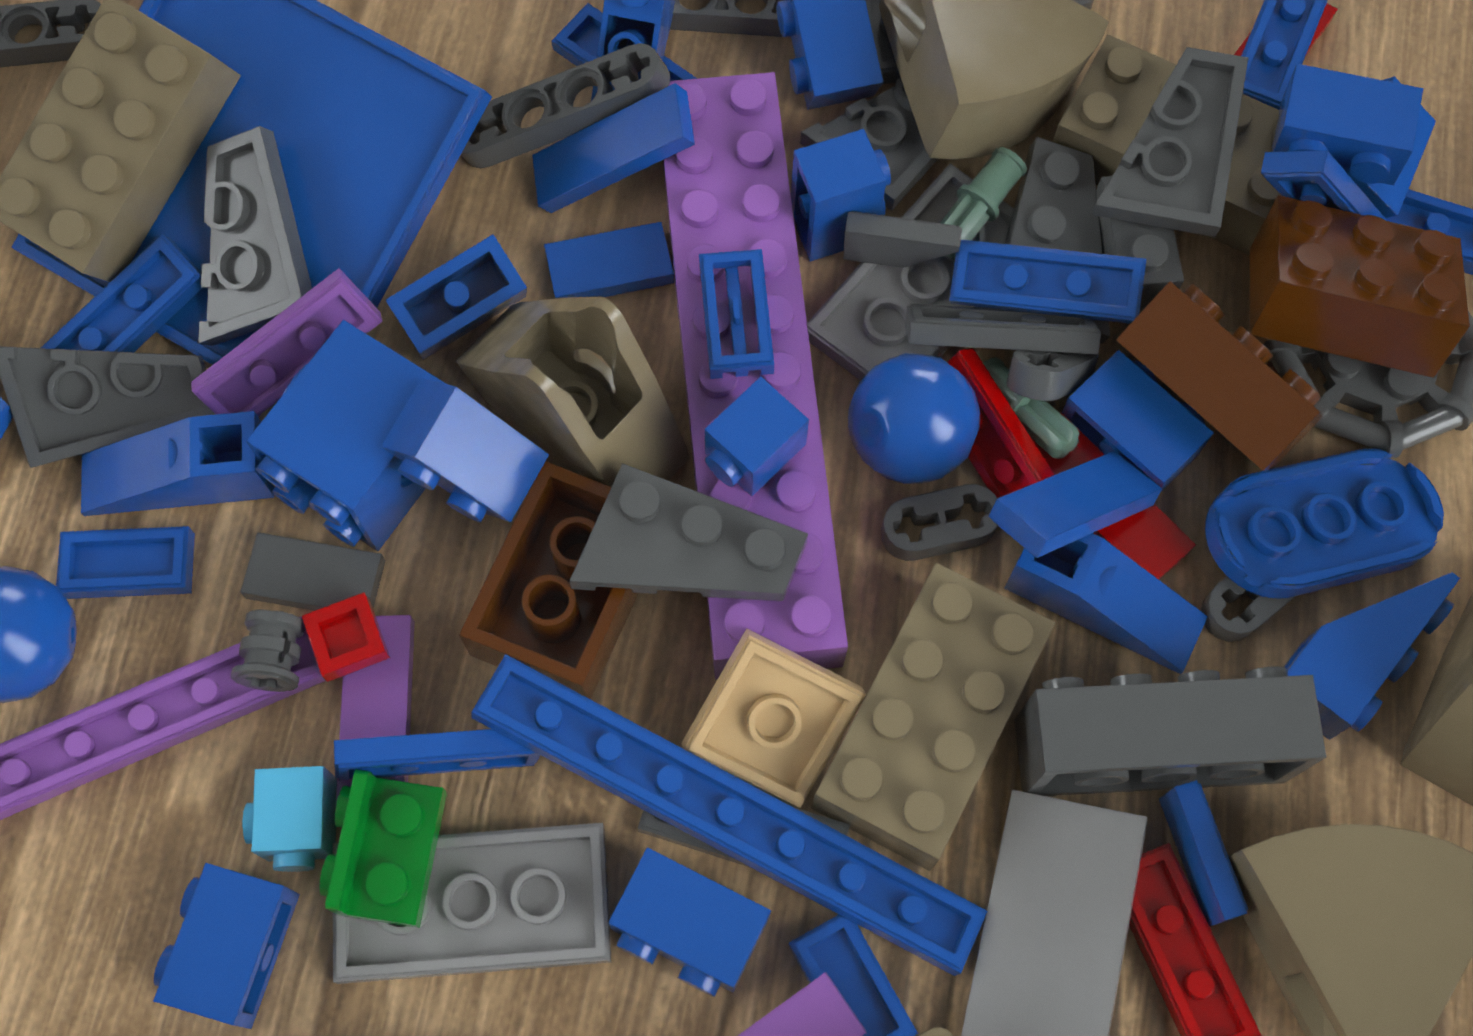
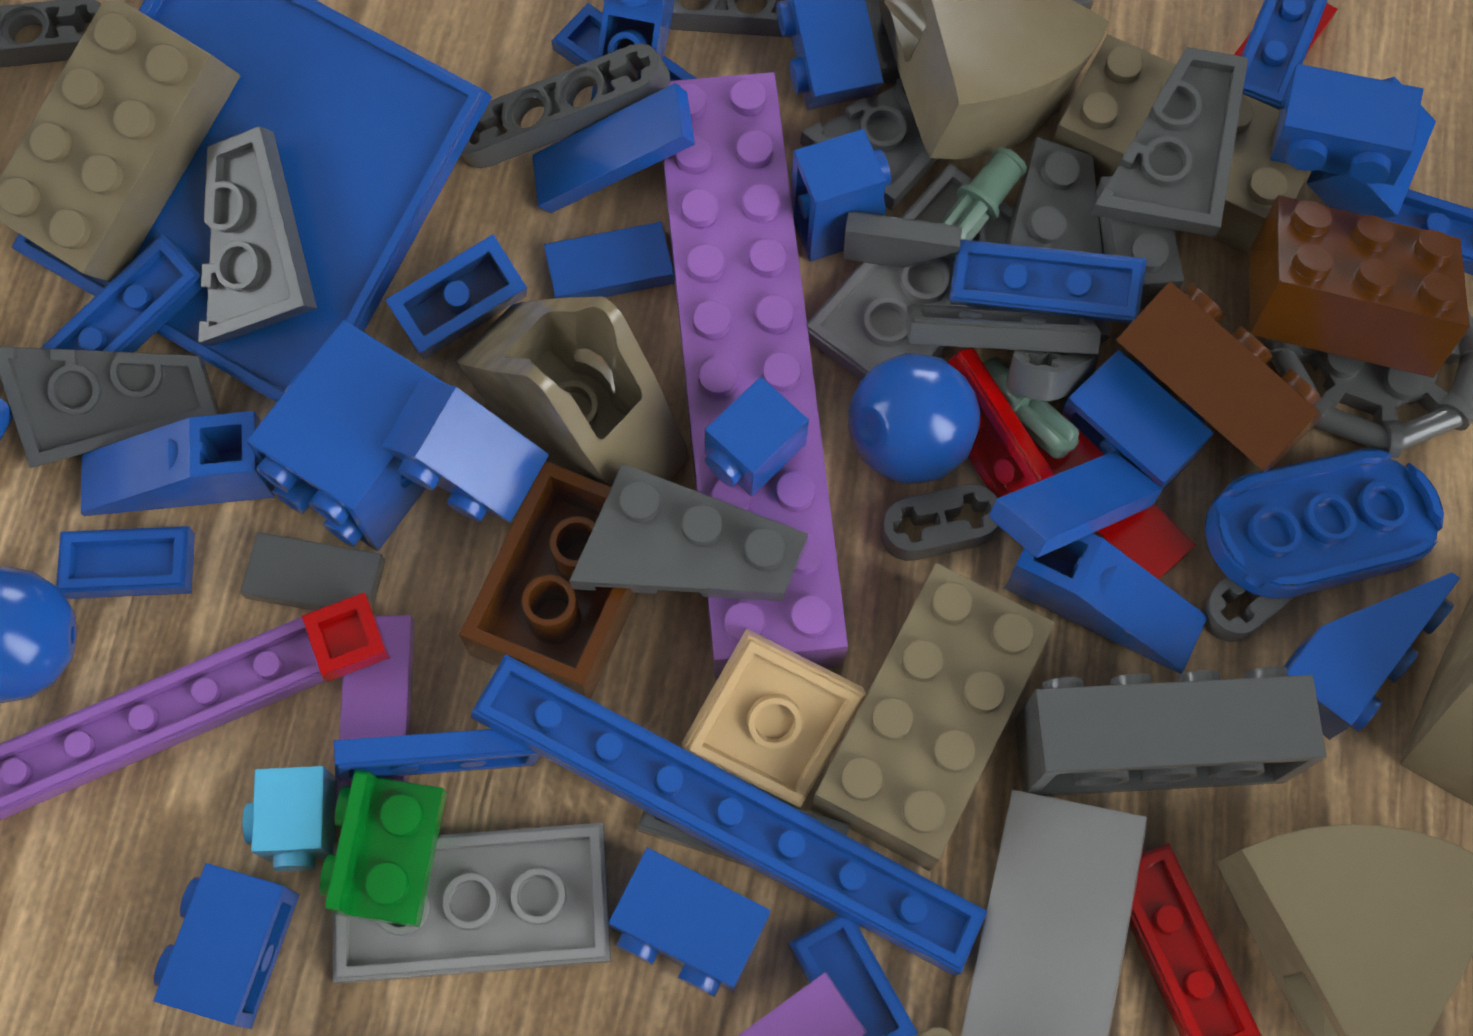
medium lavender tile [191,268,383,416] -> none
dark grey bush [231,609,305,692] -> none
blue tile [699,249,775,379] -> none
blue tile [1159,780,1249,927] -> none
blue tile [1261,150,1387,221] -> none

